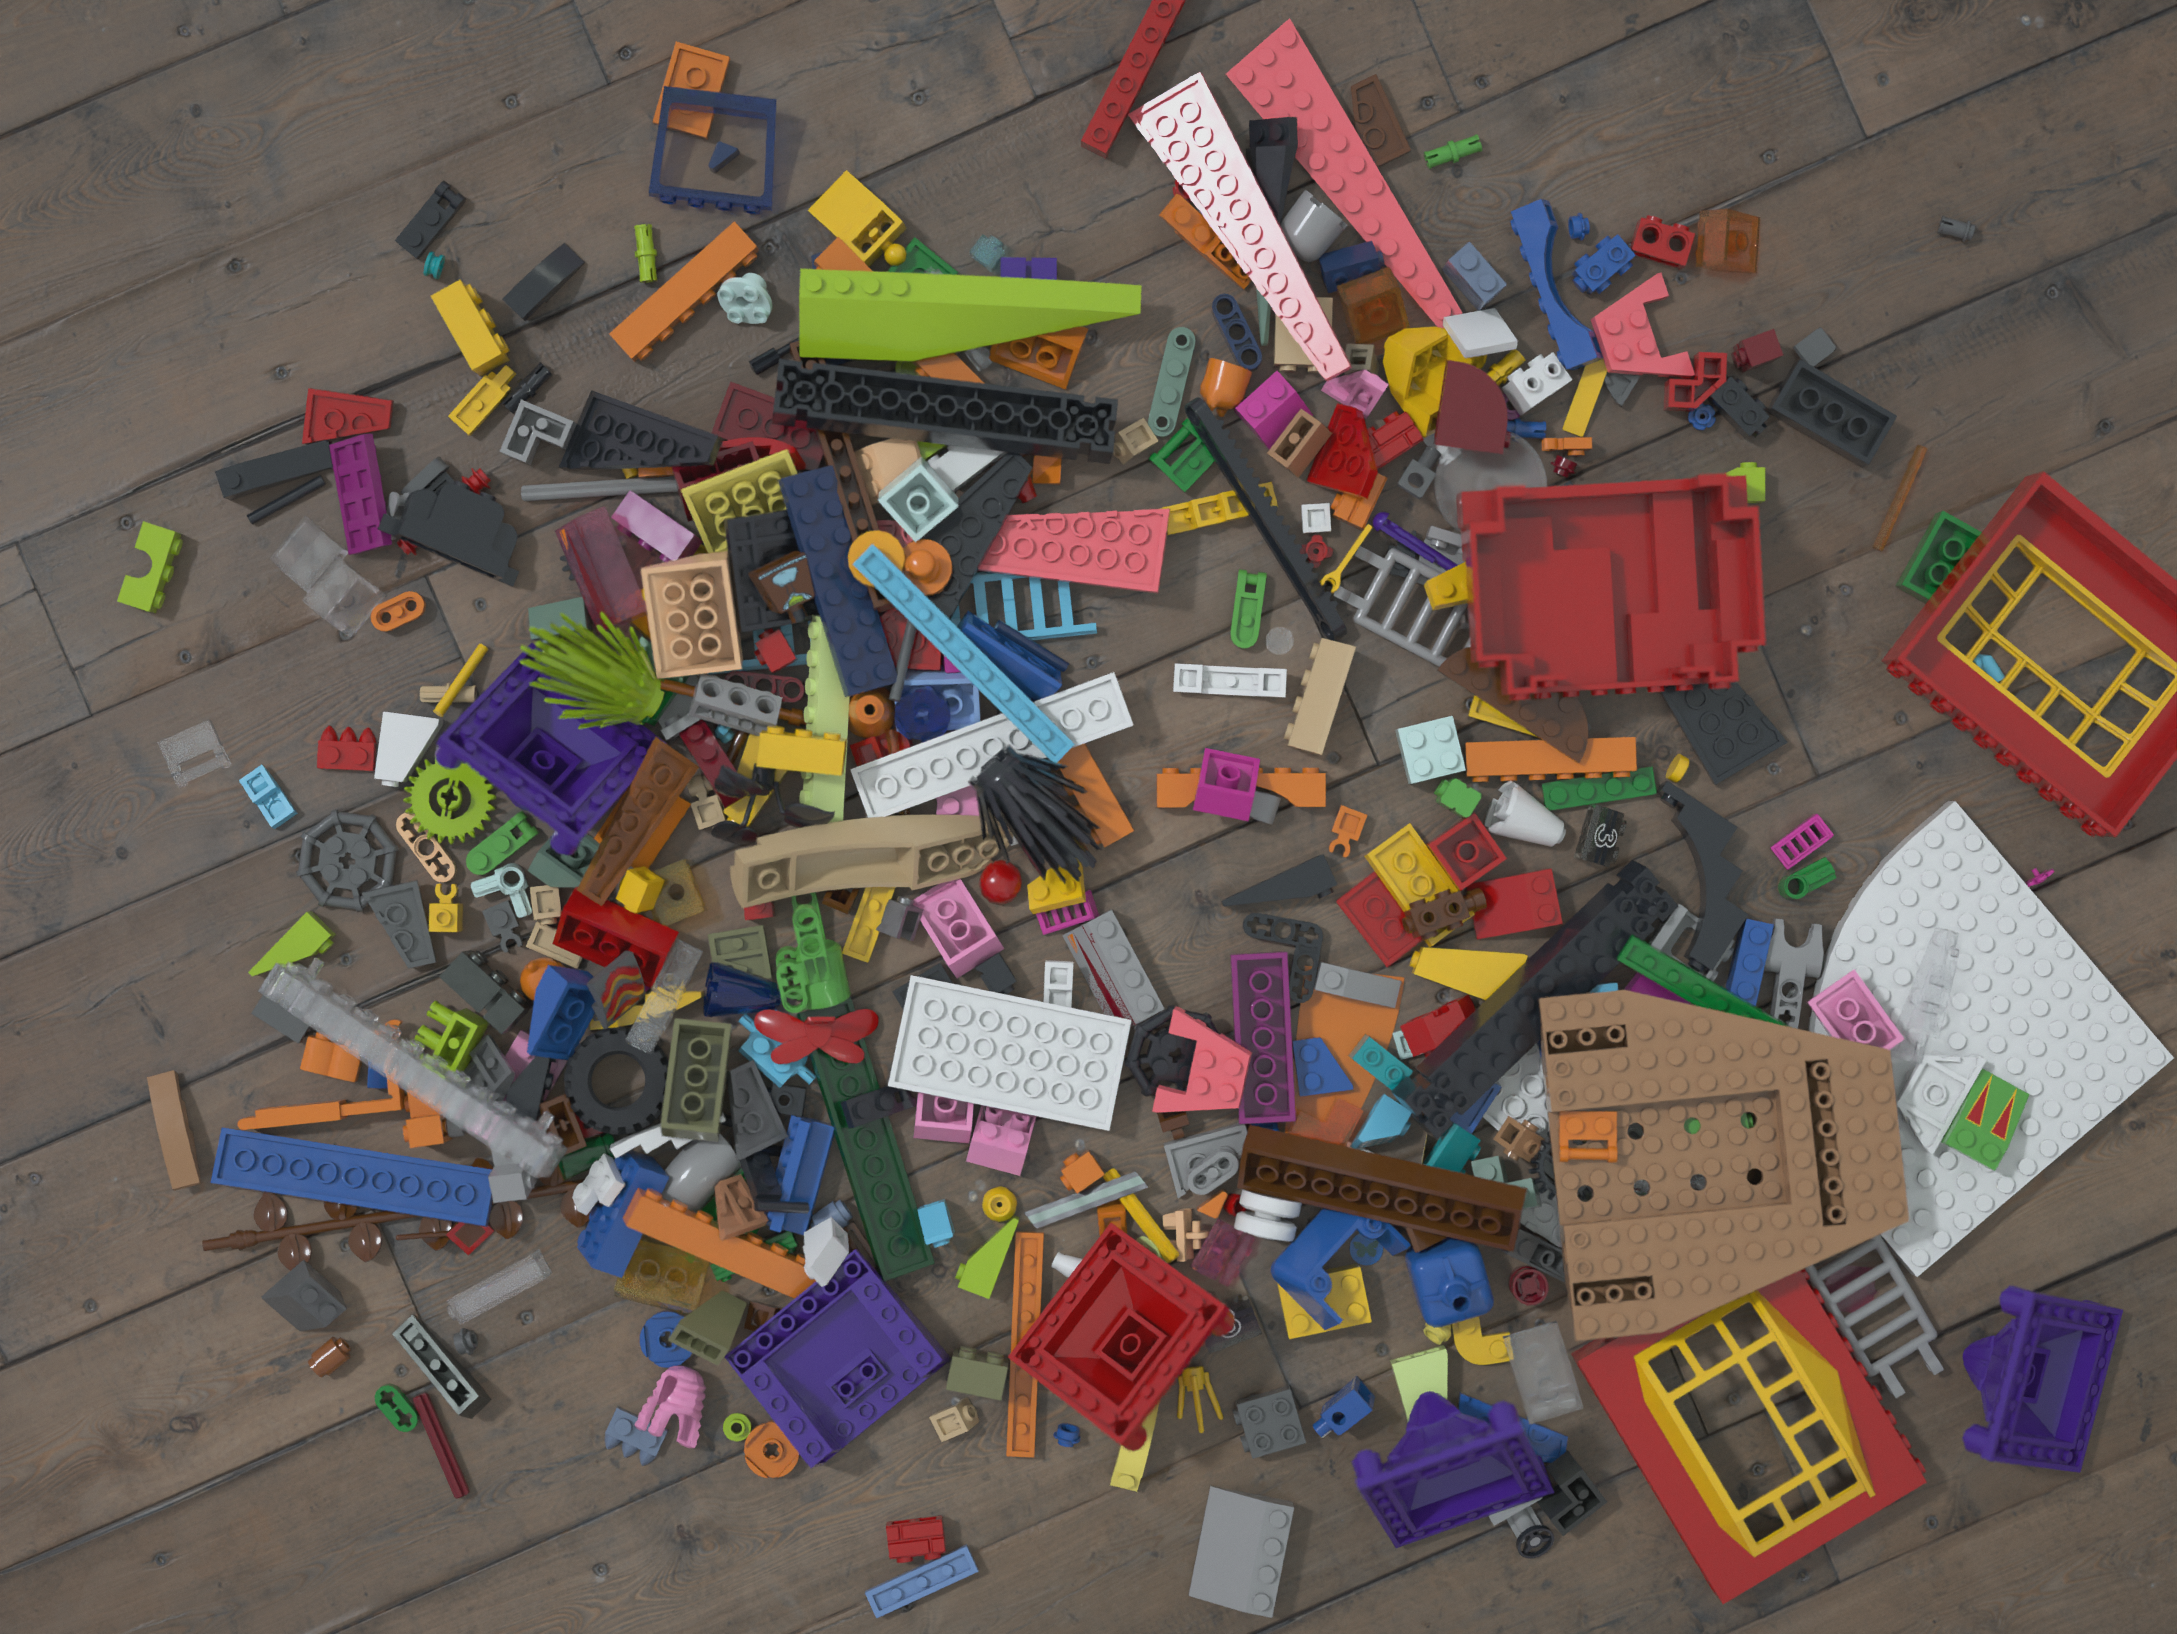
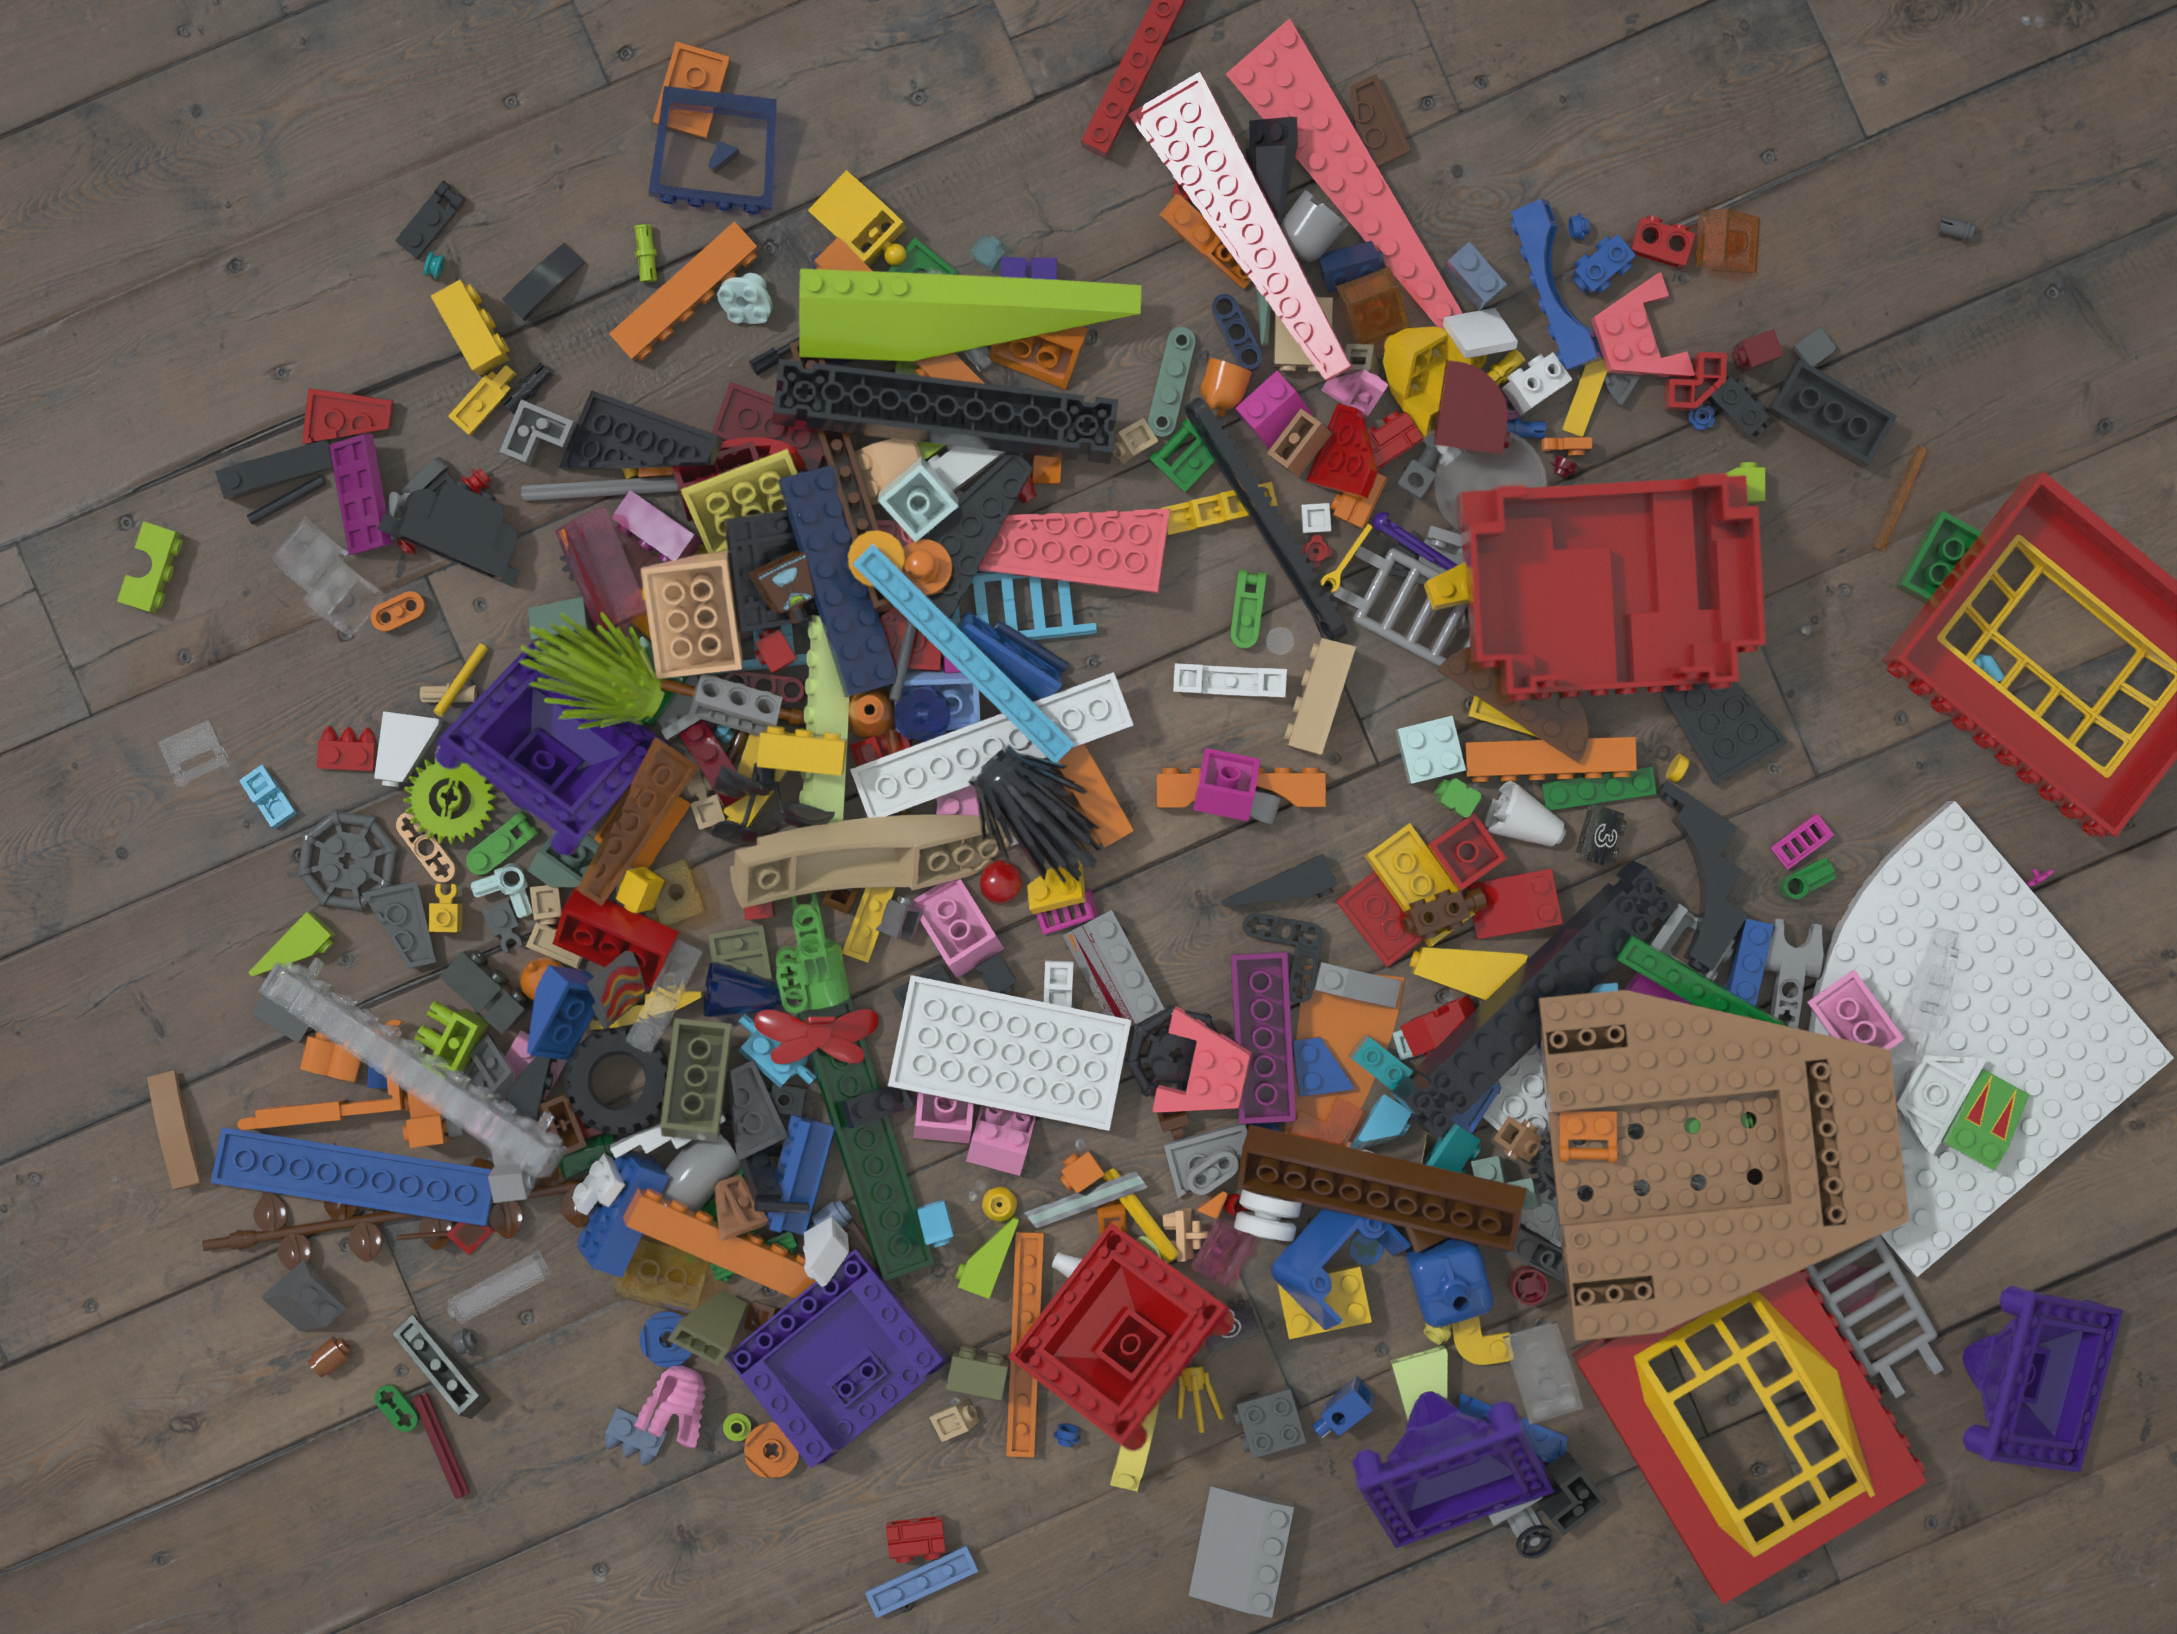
orange plate [1328,805,1367,858] -> none
bright green pin [1424,134,1482,169] -> none

